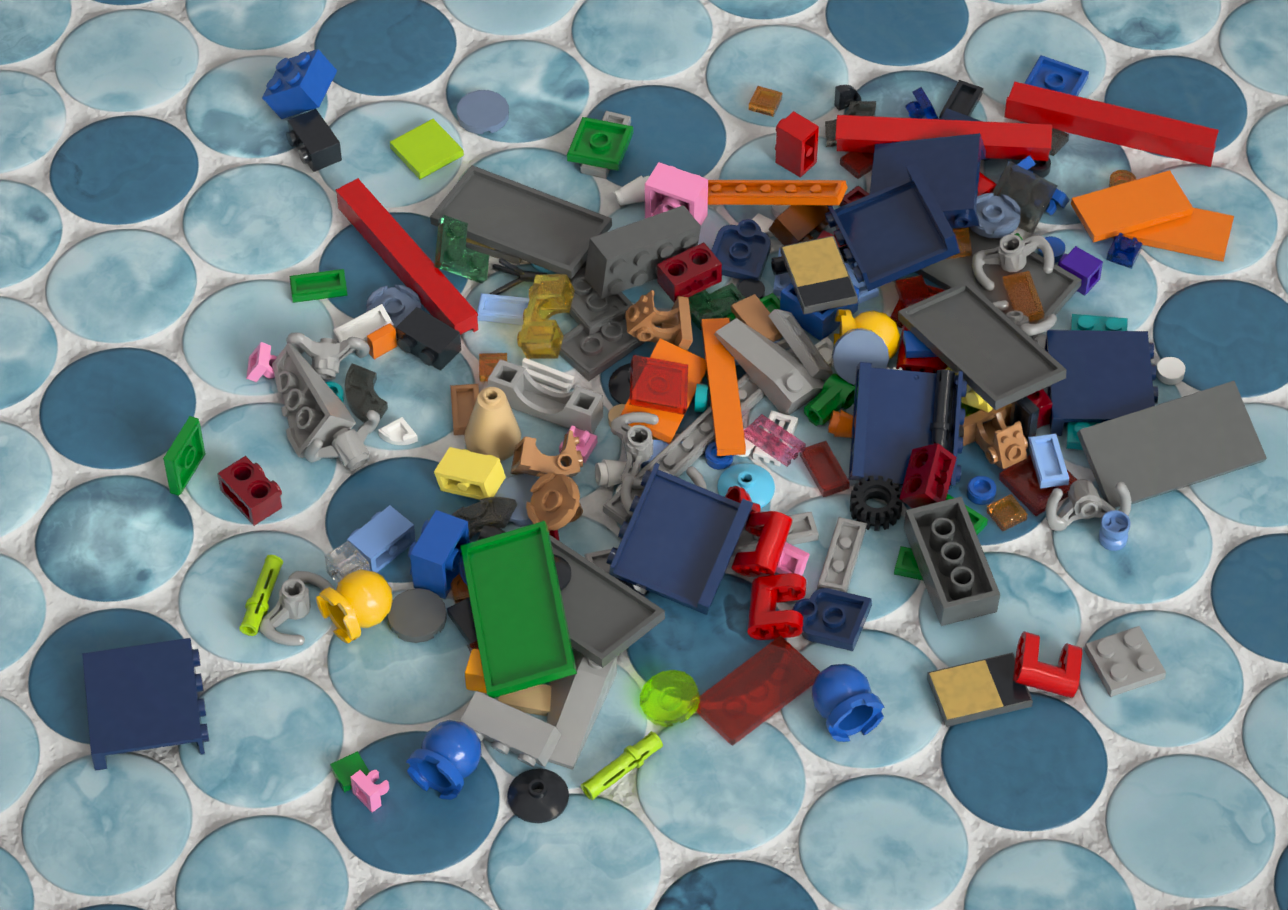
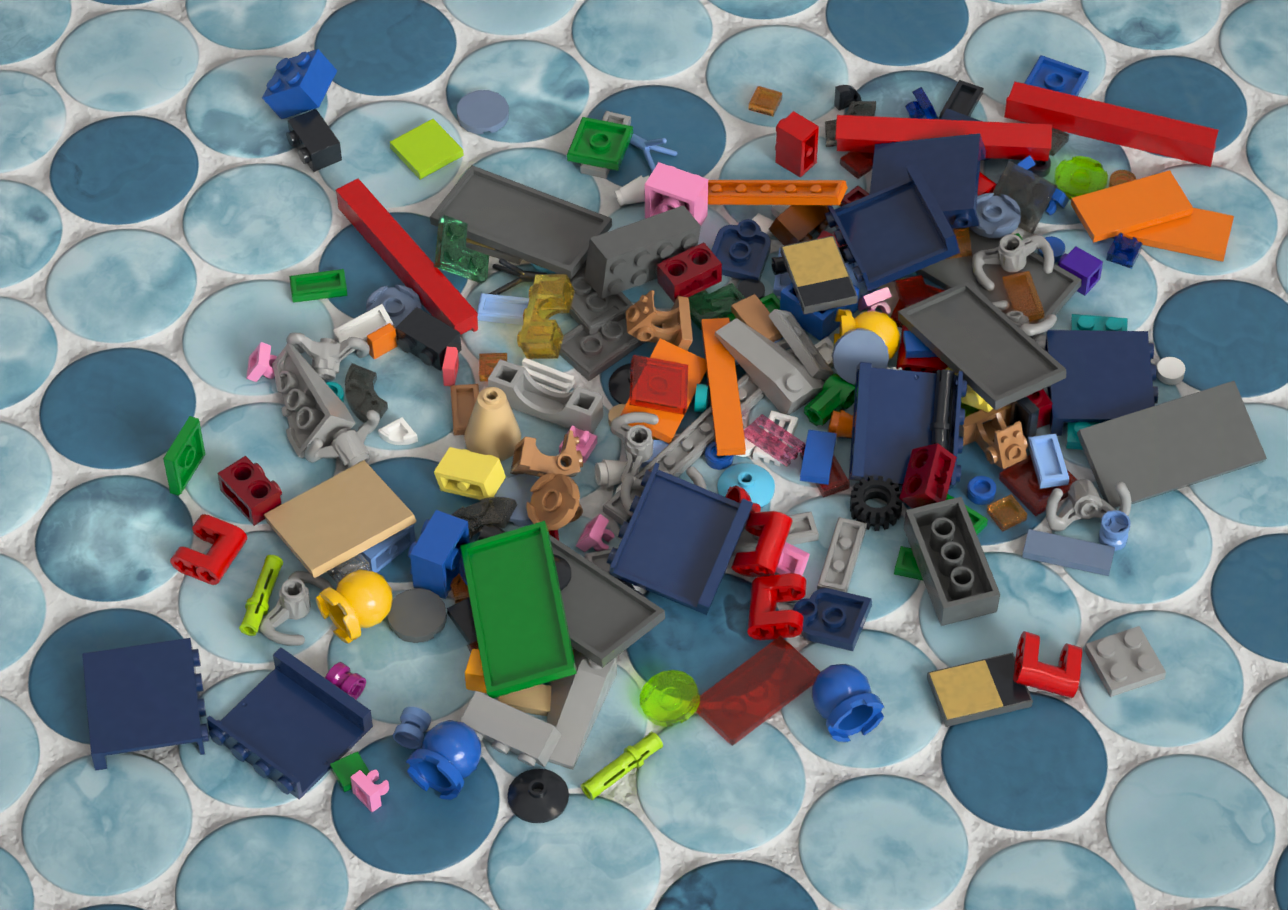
none -> red connector [170,514,248,585]
none -> dark blue panel [206,647,373,800]
none -> tan tile [264,460,416,578]
none -> magenta wheel [325,662,366,700]
none -> medium blue wheel [393,707,431,749]
none -> coral tile [442,347,459,386]
none -> bright pink tile [576,514,615,552]
none -> medium blue plant [630,133,677,172]
none -> blue tile [800,430,837,485]
none -> bright pink tile [858,287,892,315]
none -> sand blue tile [1022,529,1115,576]
none -> clear neon green tile [1054,156,1108,200]

